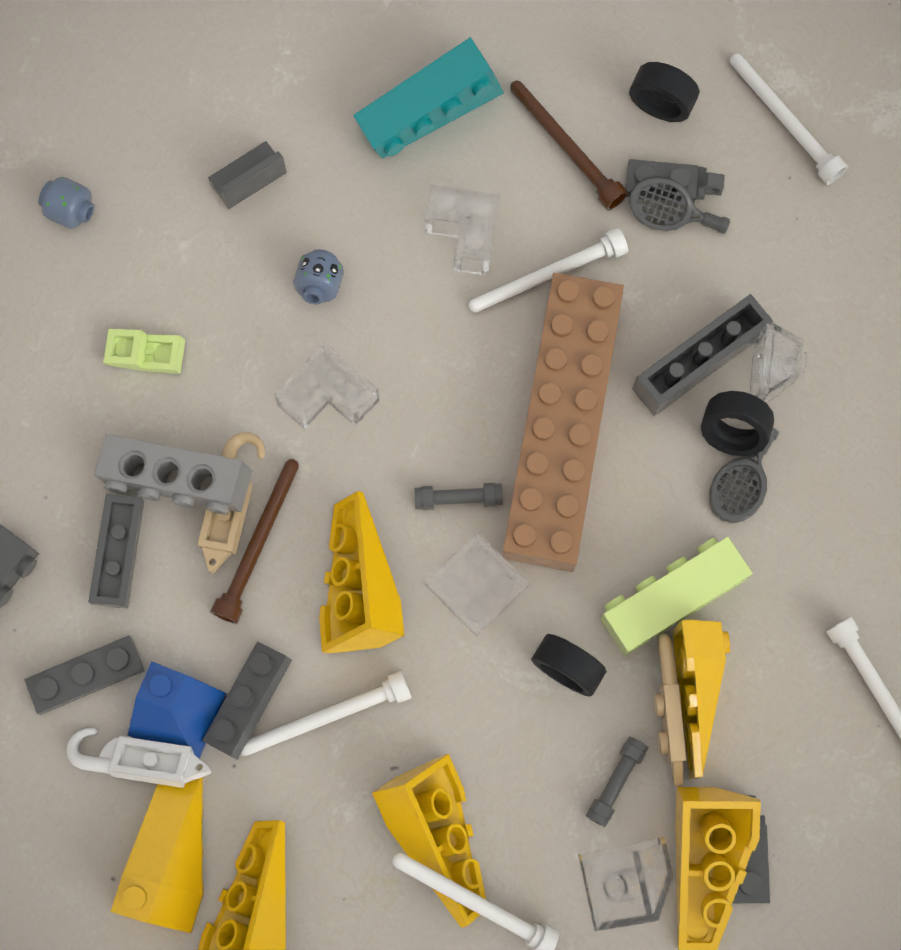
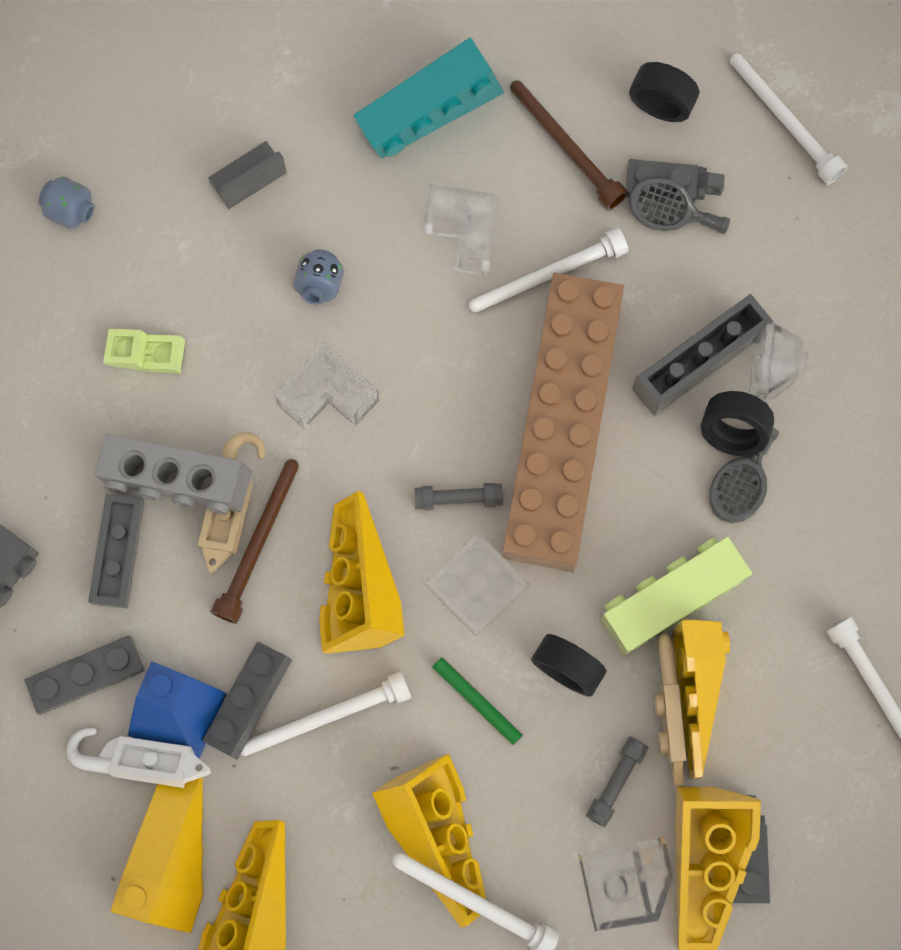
none -> green bar [432,657,523,745]

